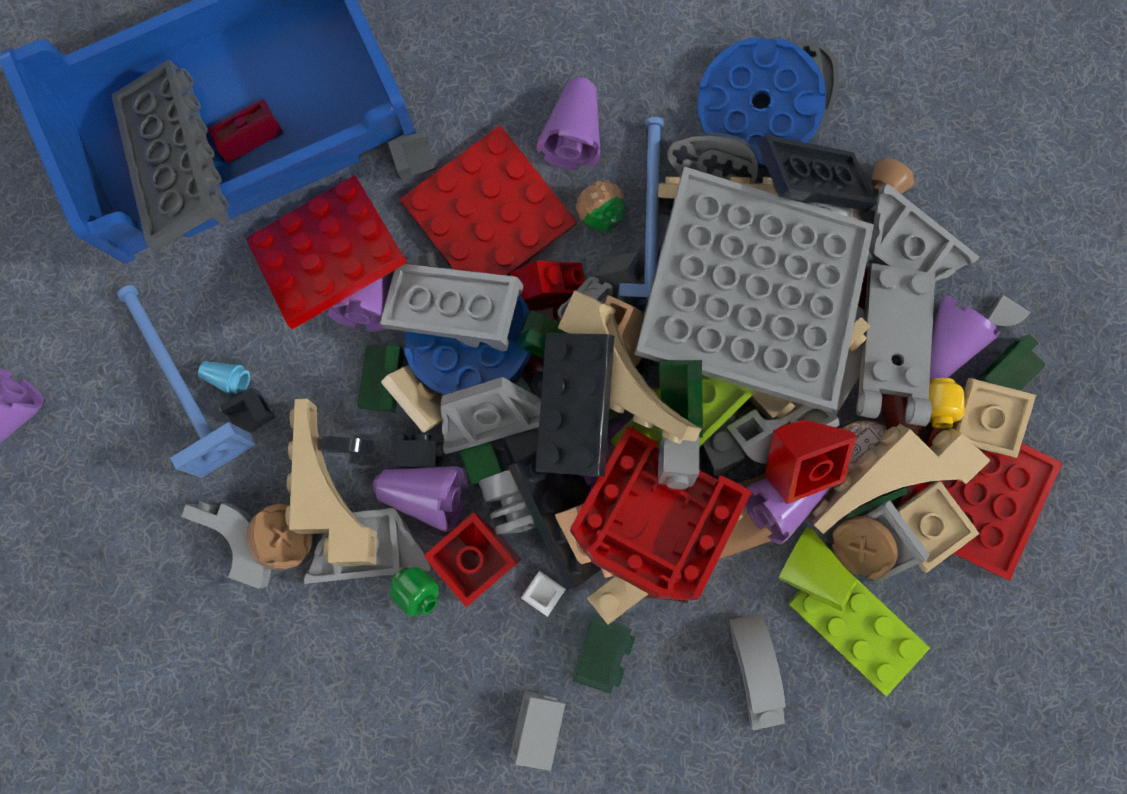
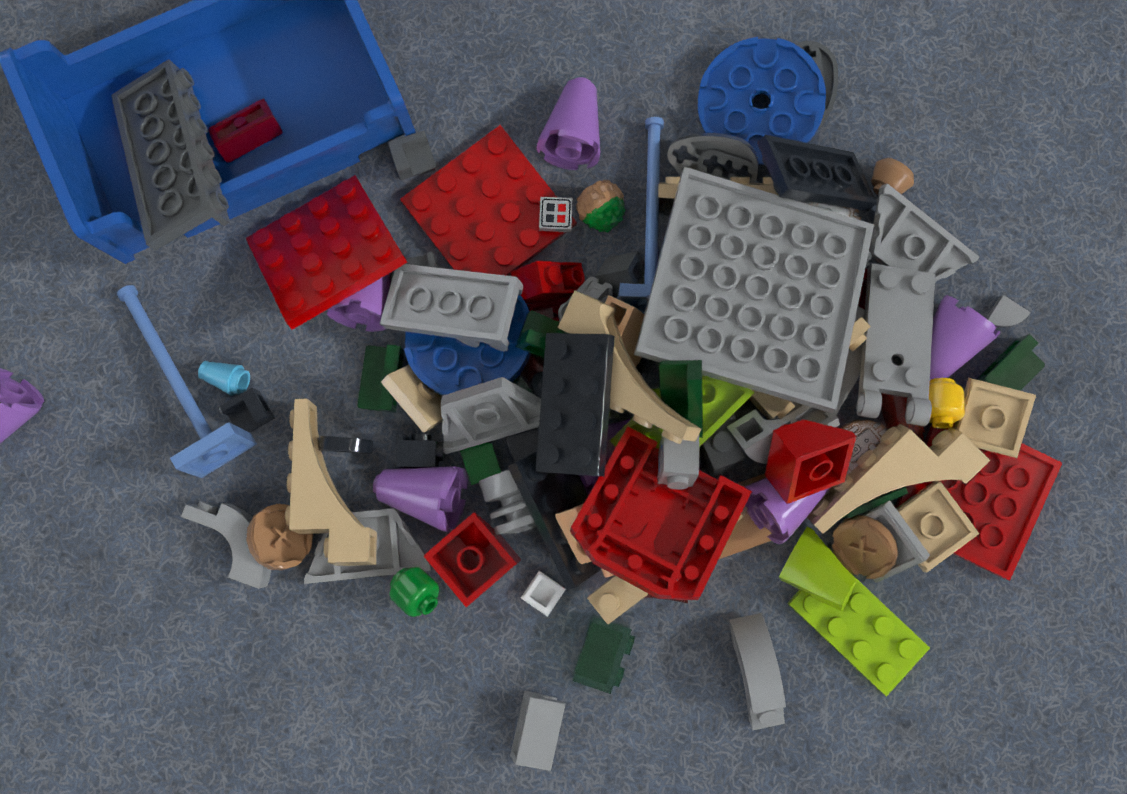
none -> light grey tile [539,197,573,232]

